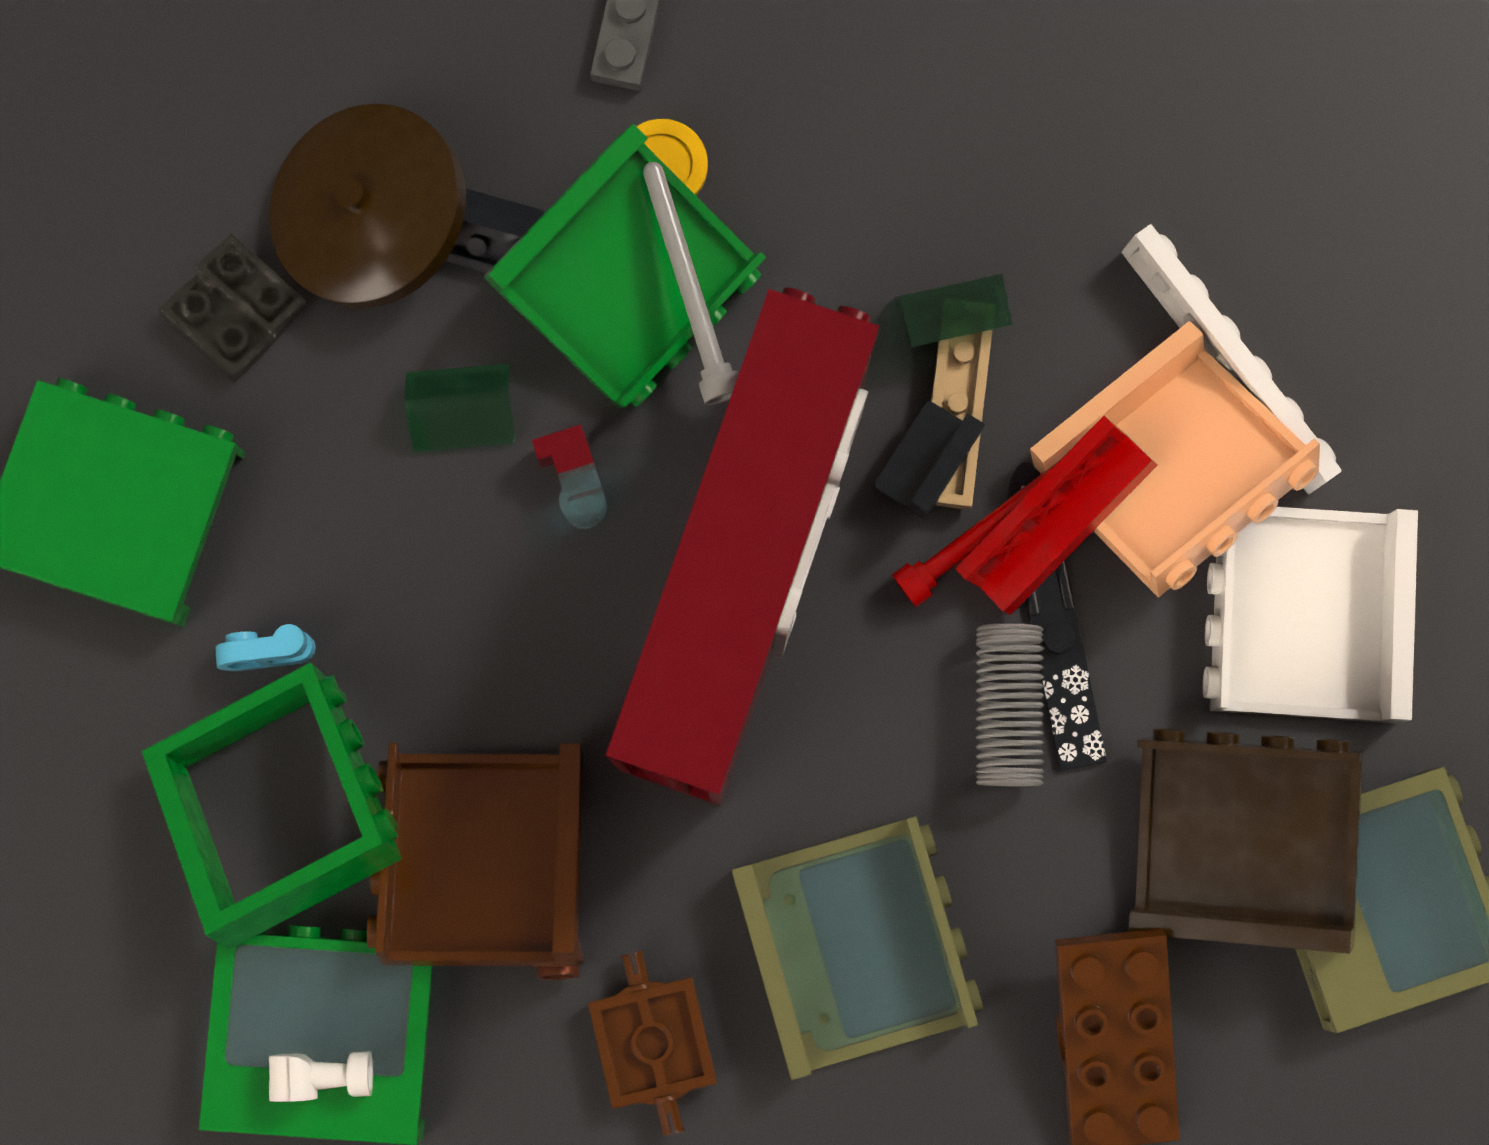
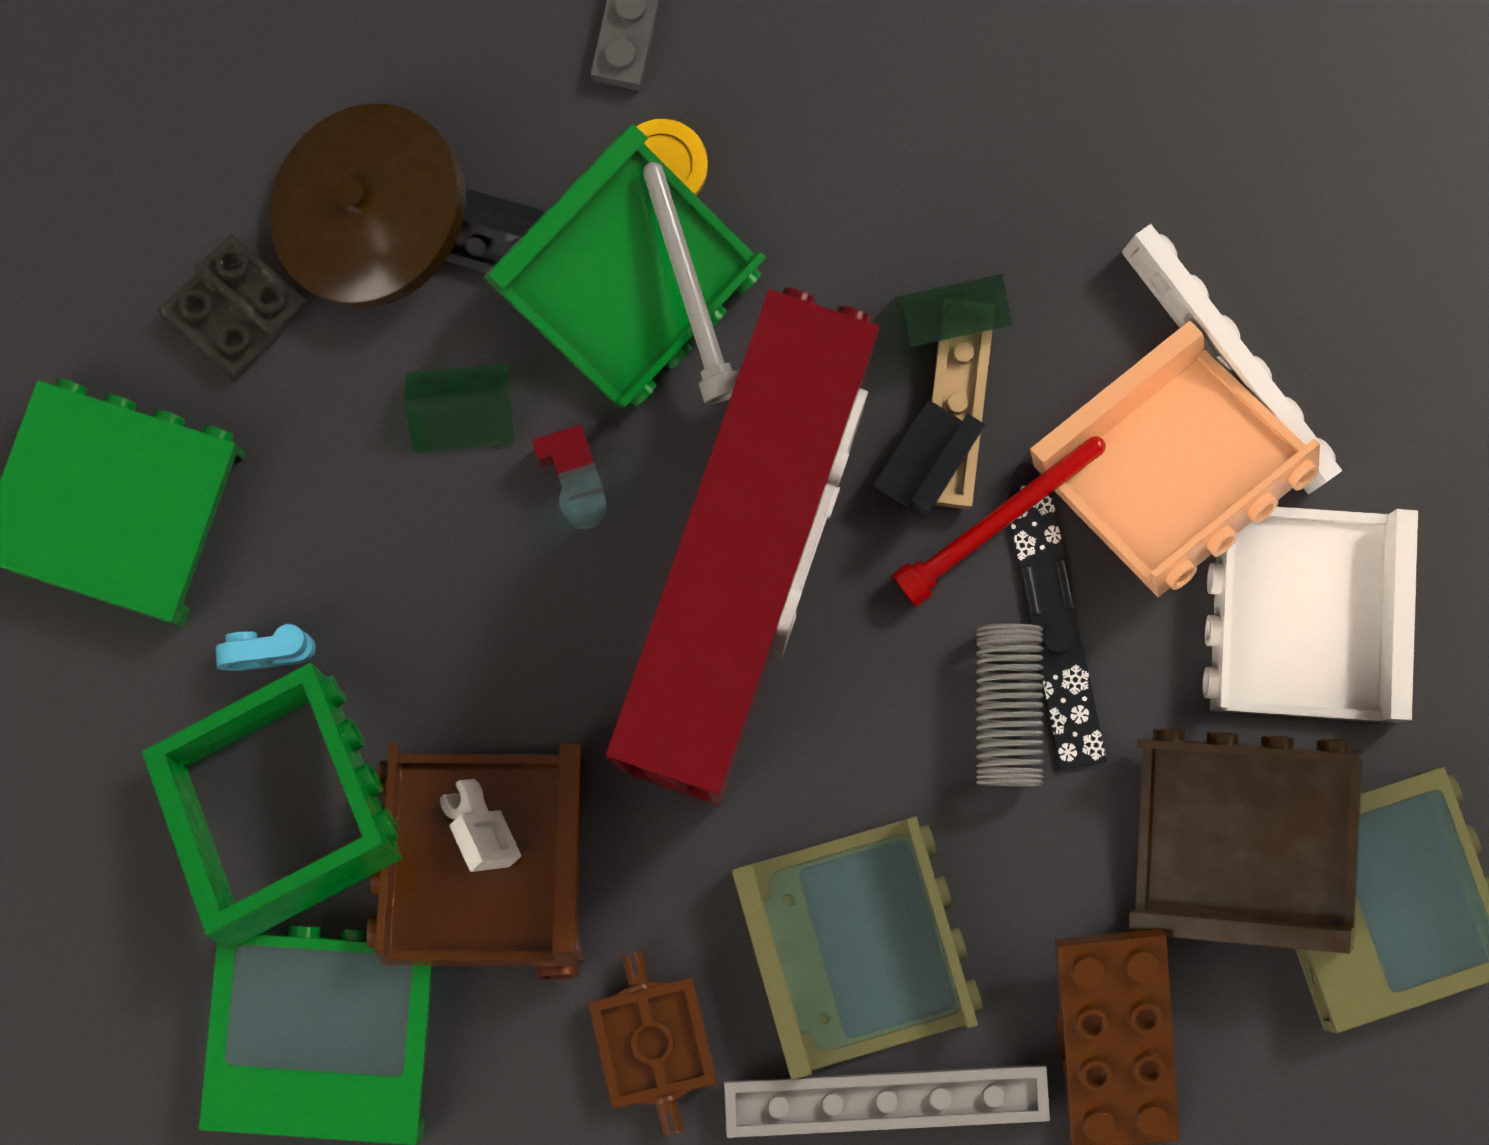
white leg [269,1051,373,1102] -> none
red fence [955,416,1158,615] -> none
none -> white plate [440,779,522,872]
none -> light grey plate [724,1065,1050,1138]

